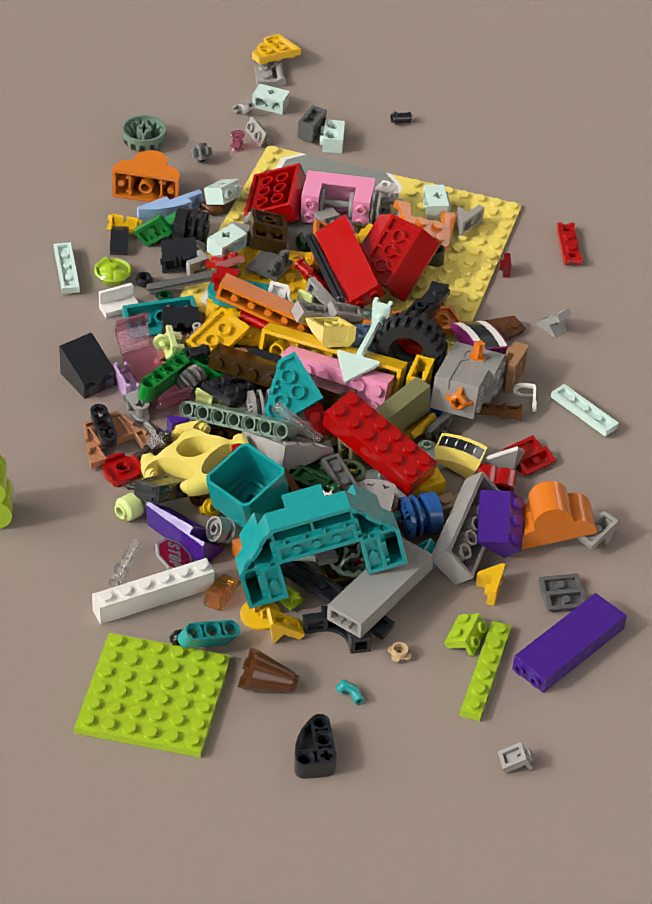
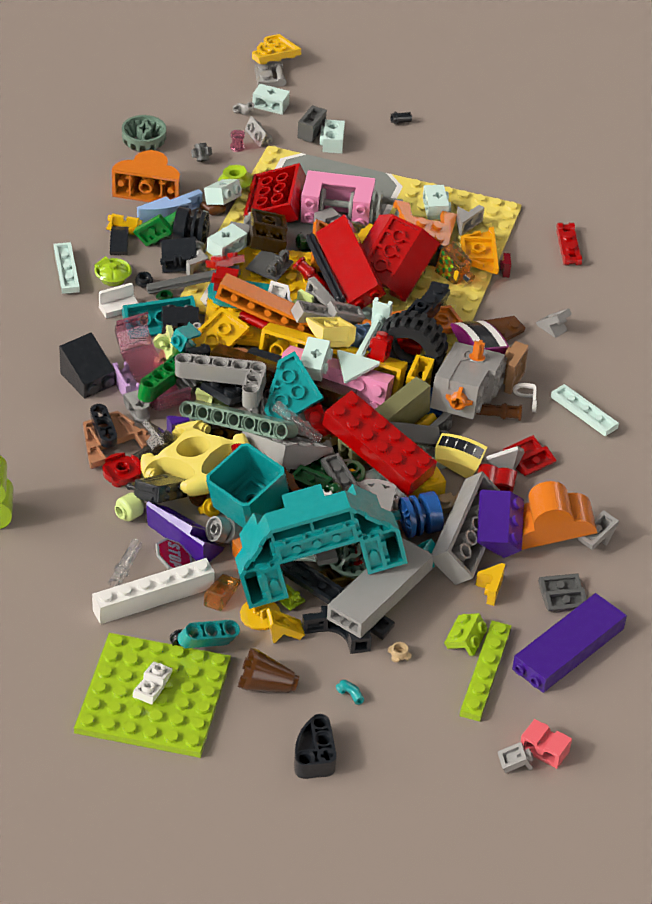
white brick [375,180,399,210] -> none
none -> white slope [133,662,173,704]
none -> teal window [170,322,202,352]
none -> light grey beam [175,353,266,409]
none -> lime piece [218,165,253,189]
none -> light aqua brick [301,337,333,381]
none -> red brick [366,331,393,362]
none -> dark grey tile [389,421,440,447]
none -> clear orange torso [435,241,475,285]
none -> light orange wing [460,227,499,274]
none -> coral brick [521,719,572,769]

